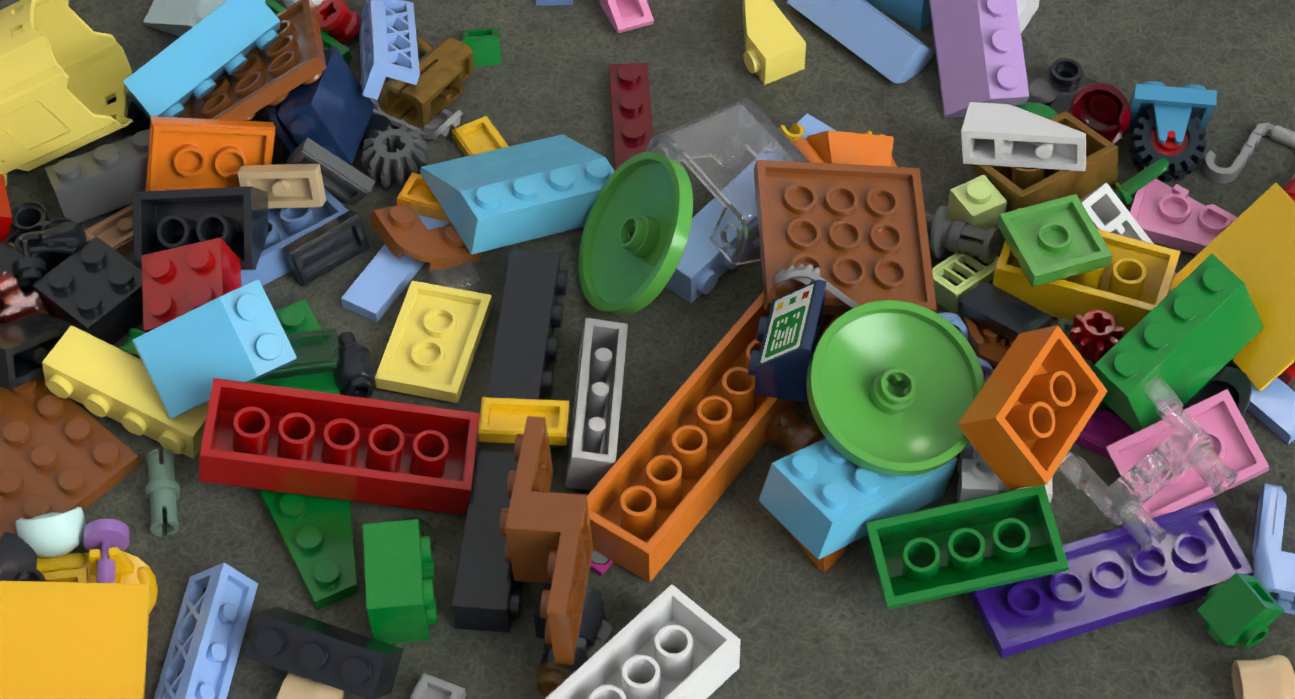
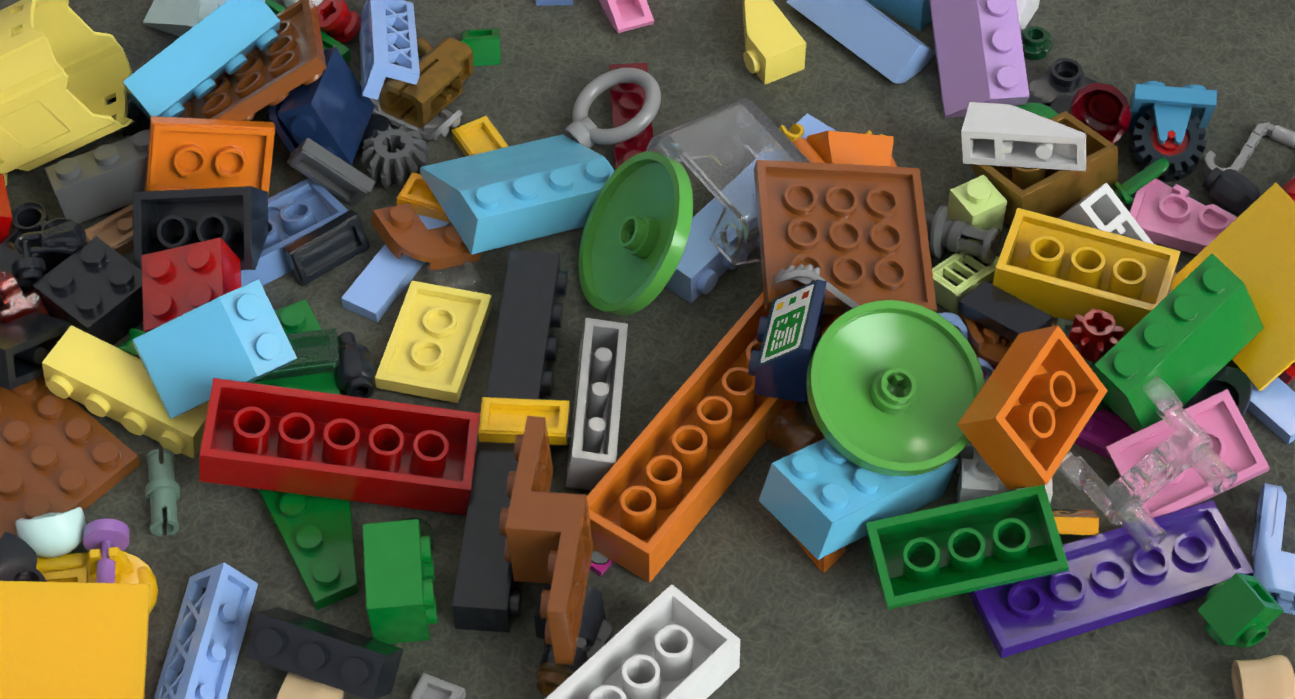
tan plate [237,163,326,209] -> none
bright green plate [998,194,1112,287] -> none
none -> light grey piece [565,68,661,149]
none -> dark green plate [1021,26,1053,60]
none -> light orange tile [1051,508,1099,535]
none -> black plant [1202,167,1261,217]

